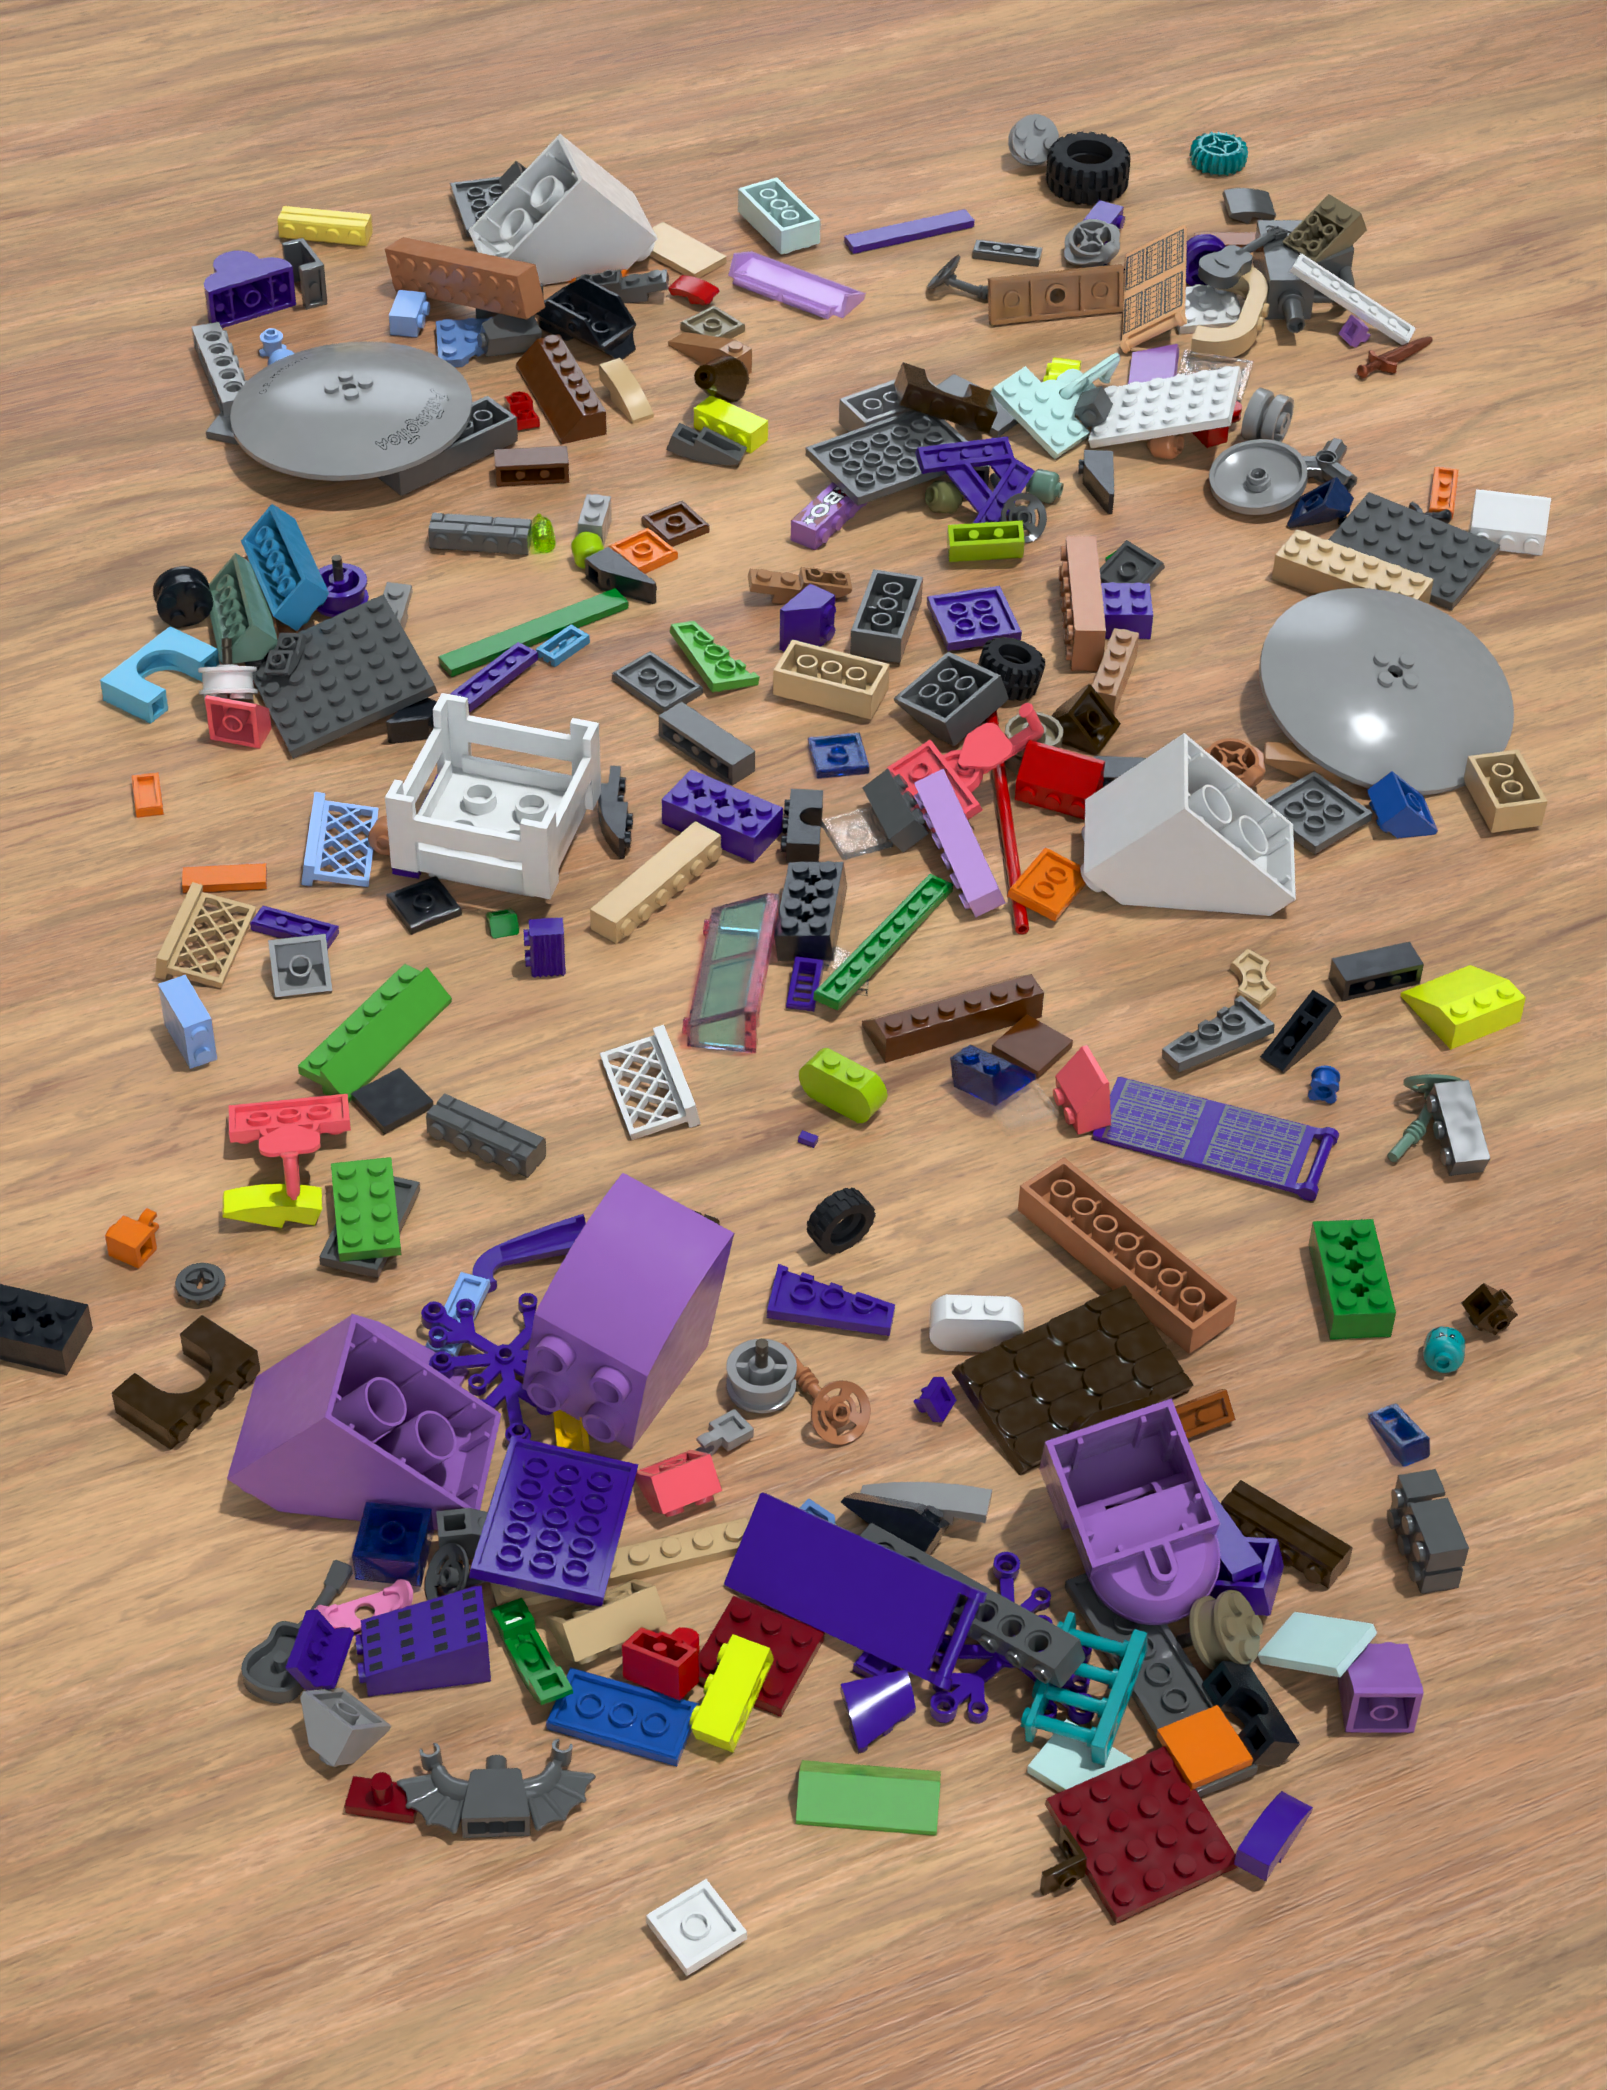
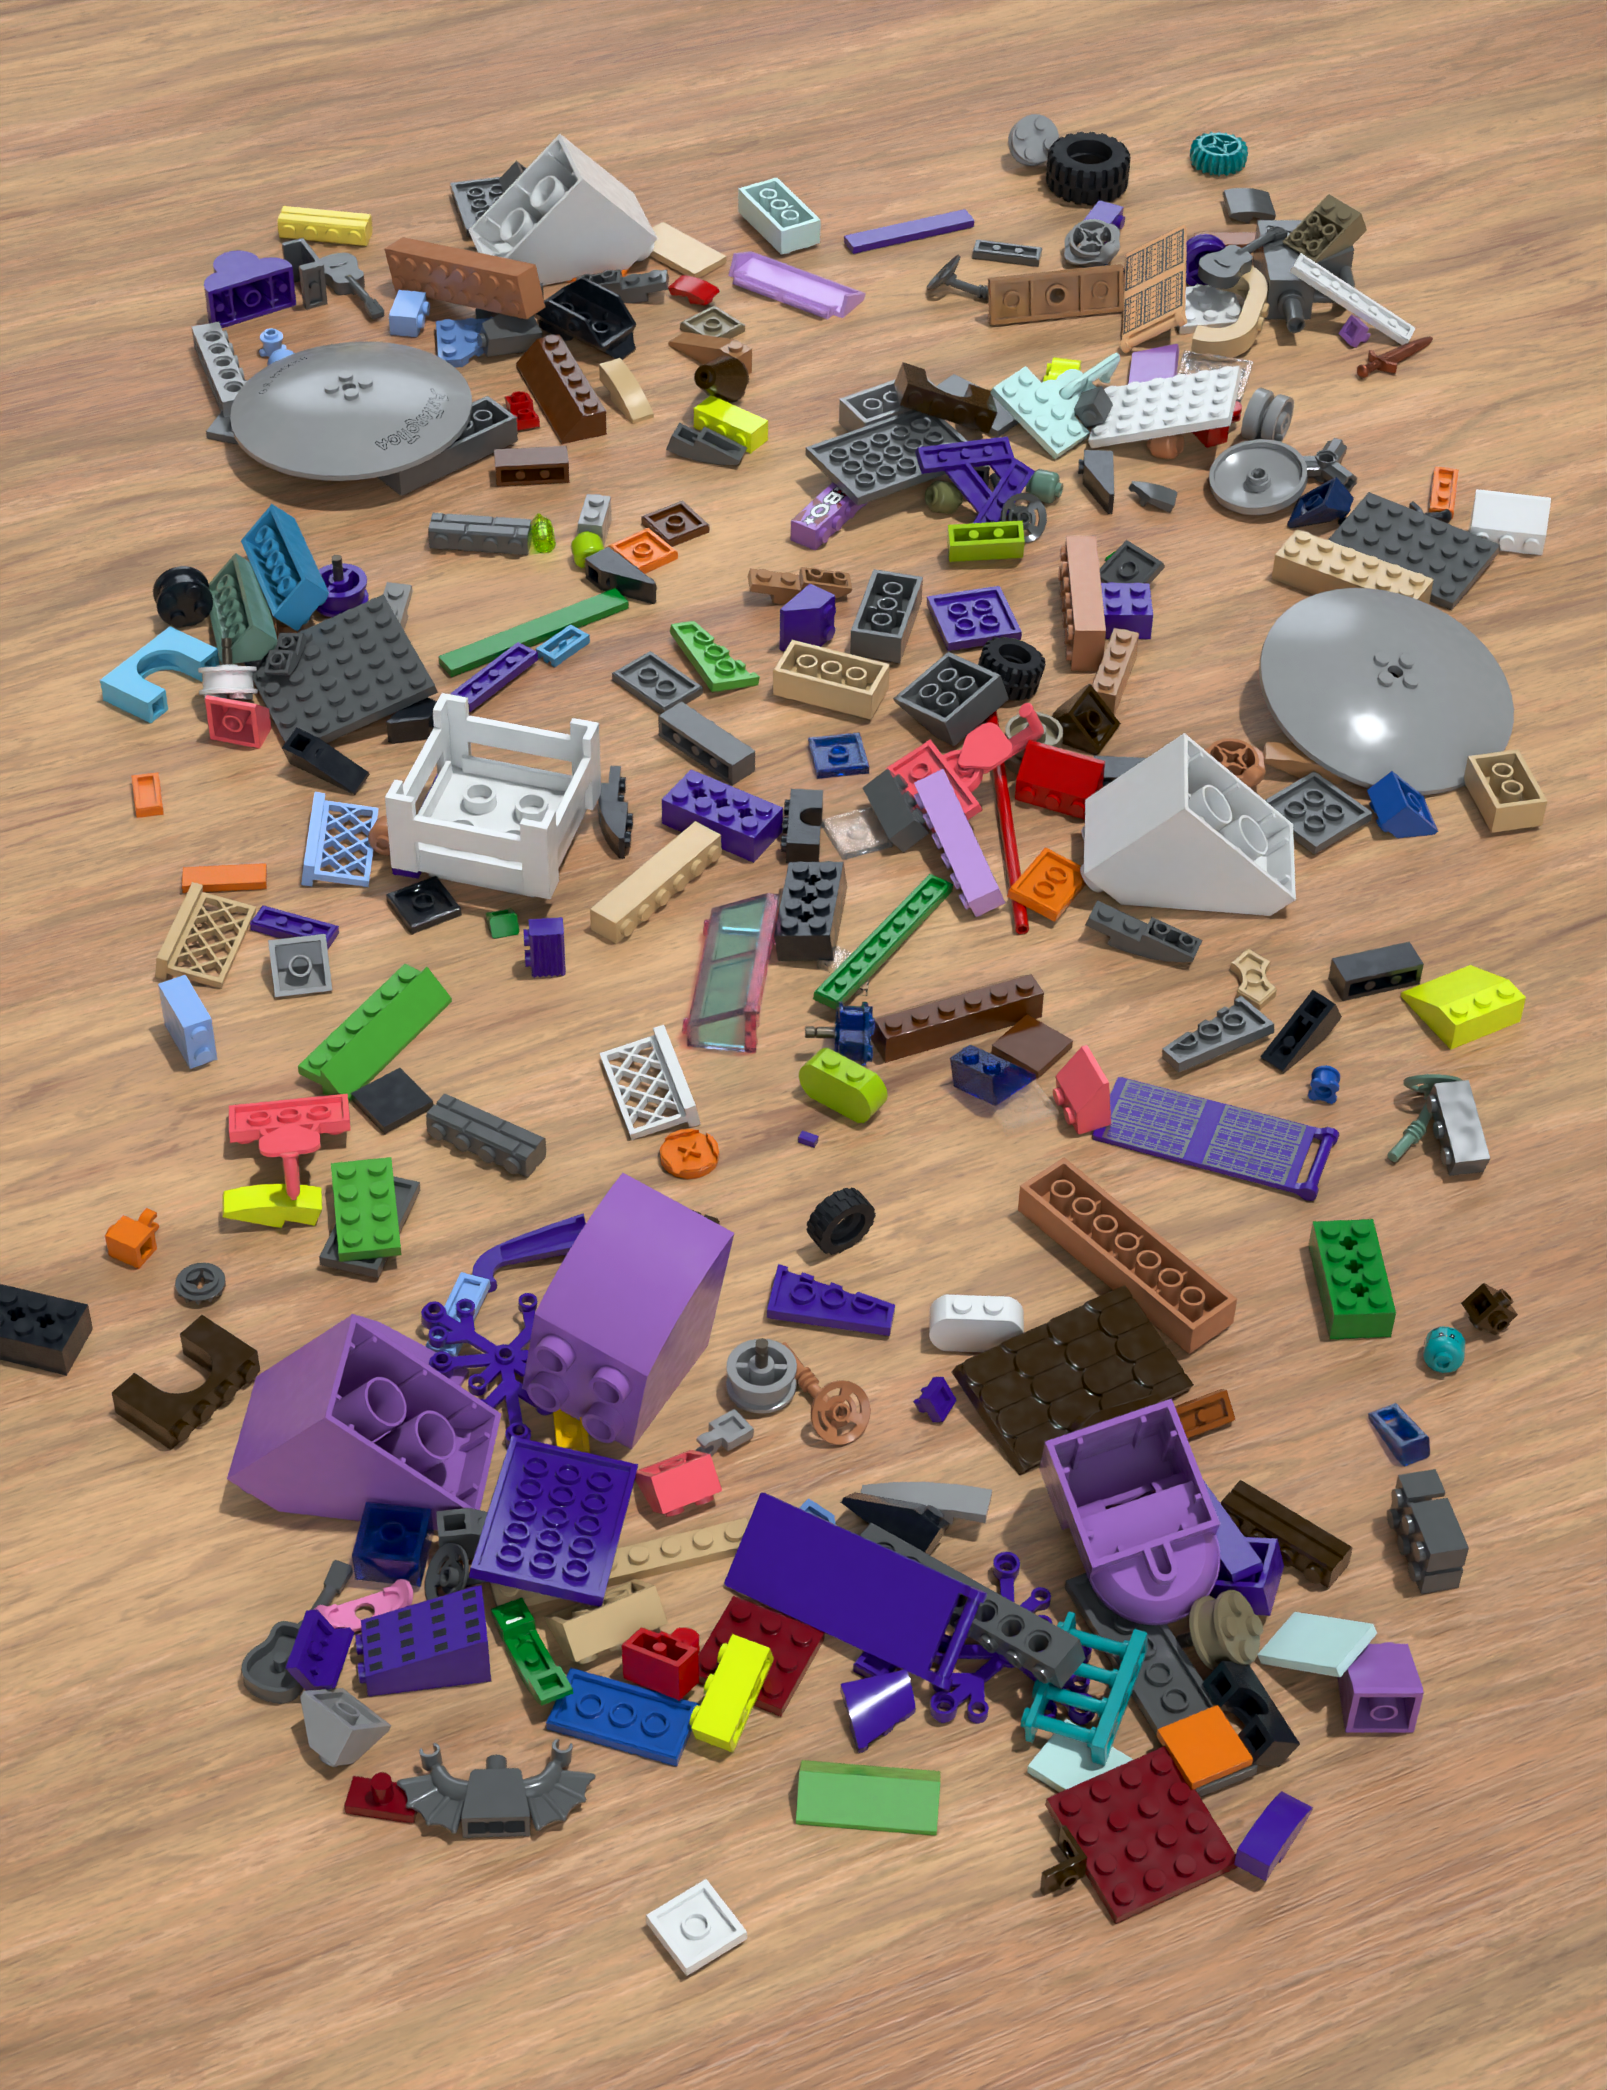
dark purple slope [786,957,824,1012] -> none
none -> black slope [282,727,370,795]
none -> dark grey piece [320,253,385,320]
none -> orange tile [660,1129,719,1179]
none -> clear blue wheel [805,1001,875,1066]
none -> dark grey slope [1085,900,1203,962]
none -> dark grey slope [1128,481,1177,513]

